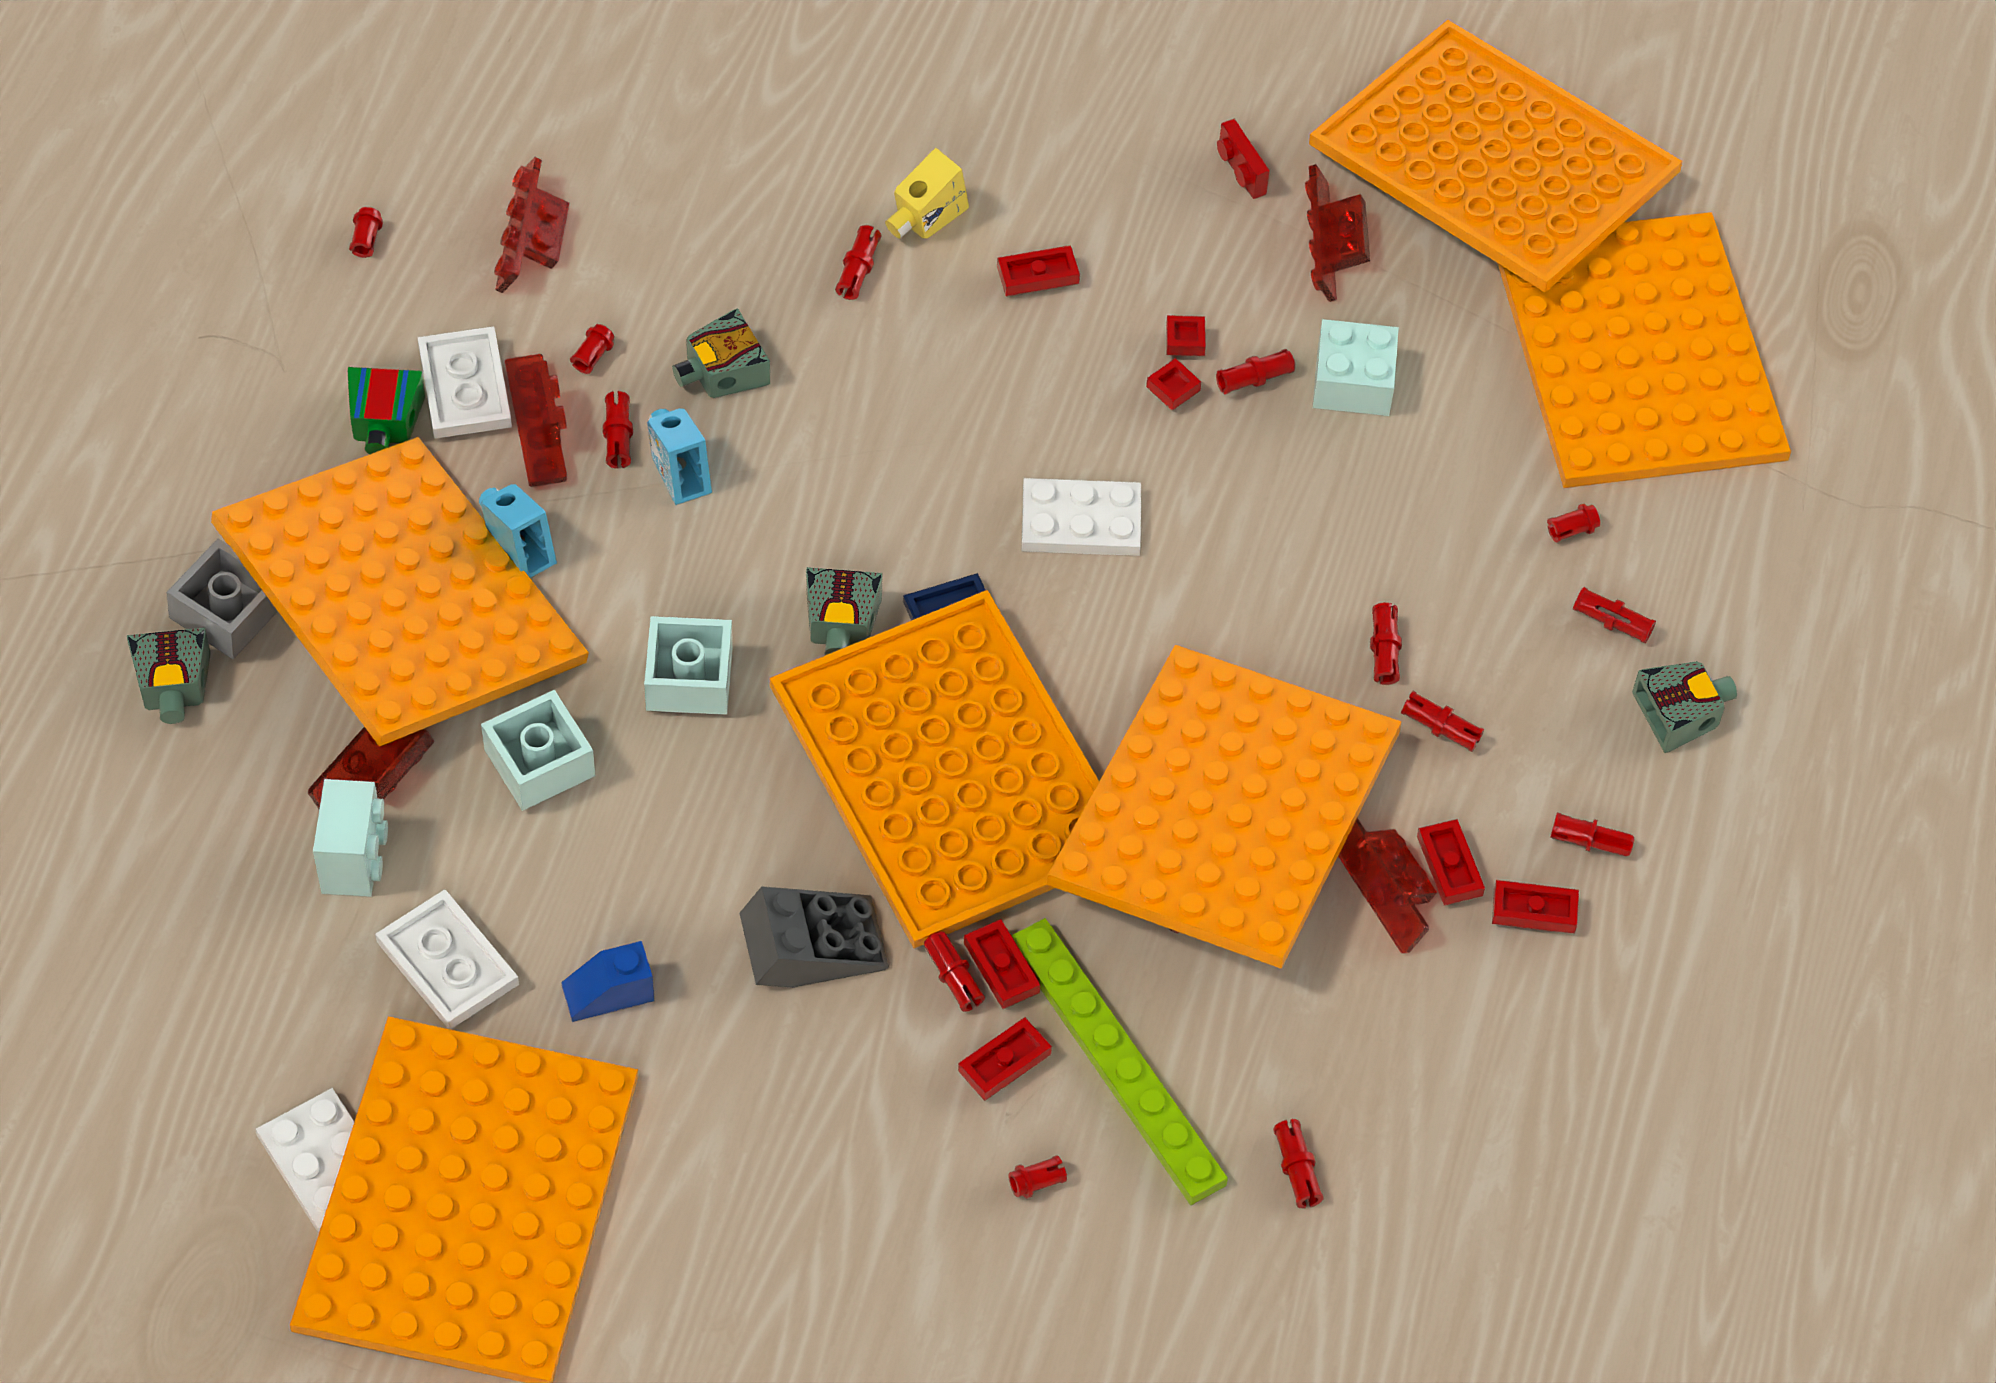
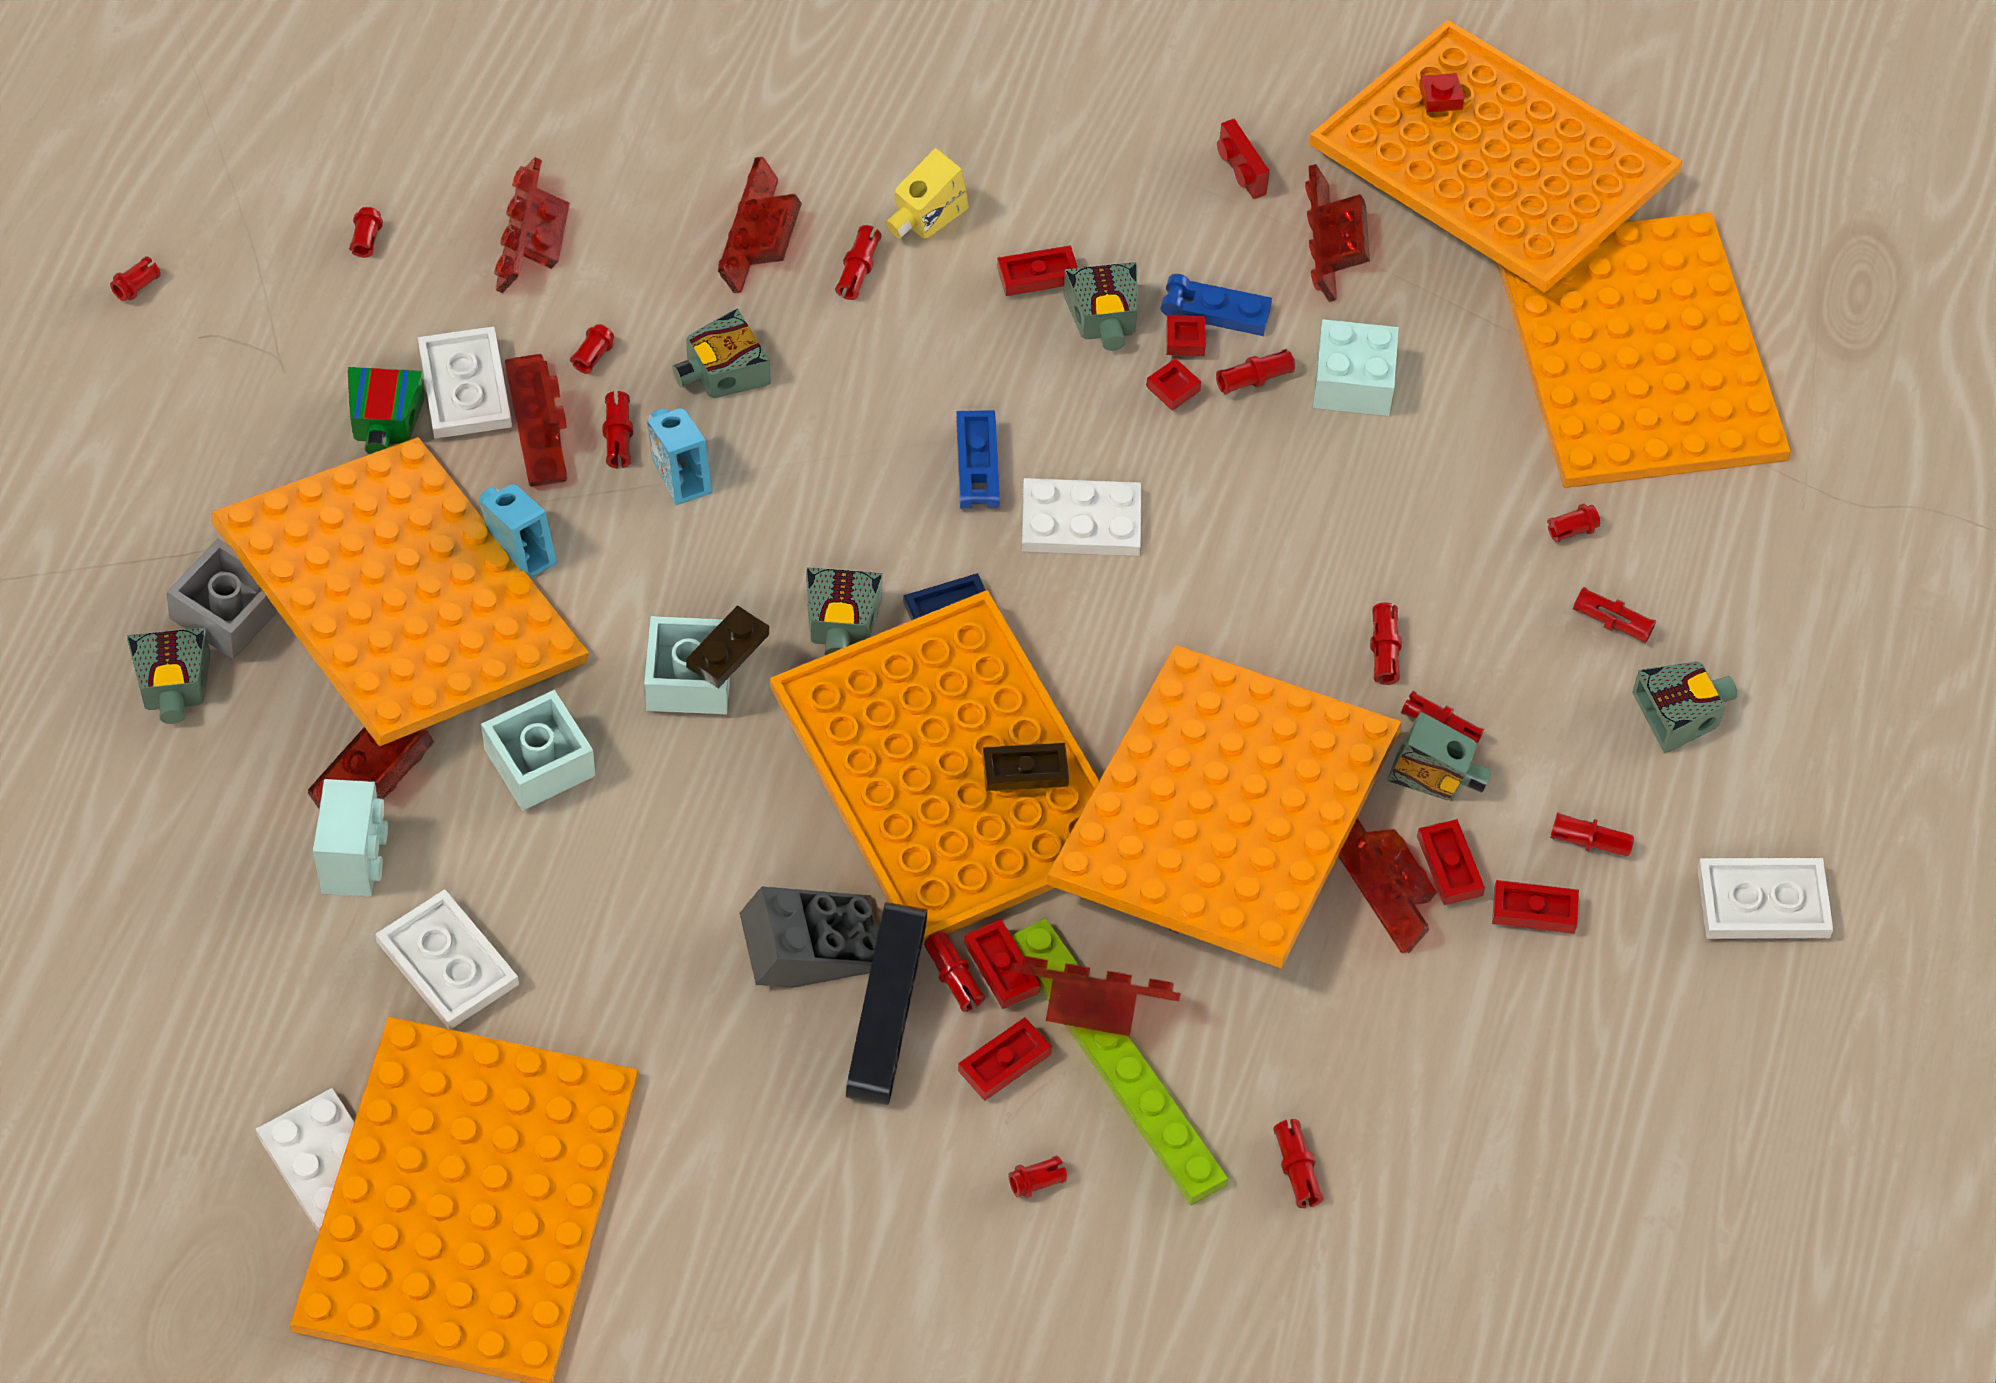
blue slope [561,941,654,1022] -> none
none -> red pin [110,257,161,301]
none -> dark brown plate [686,605,769,689]
none -> clear red bracket [718,156,802,293]
none -> black beam [846,902,928,1105]
none -> blue plate [956,410,1000,509]
none -> dark brown plate [982,743,1069,791]
none -> clear red bracket [1011,956,1182,1036]
none -> sand green torso [1063,262,1137,351]
none -> blue plate [1160,274,1272,336]
none -> sand green torso [1387,712,1491,800]
none -> red plate [1419,73,1464,113]
none -> white plate [1697,858,1833,939]

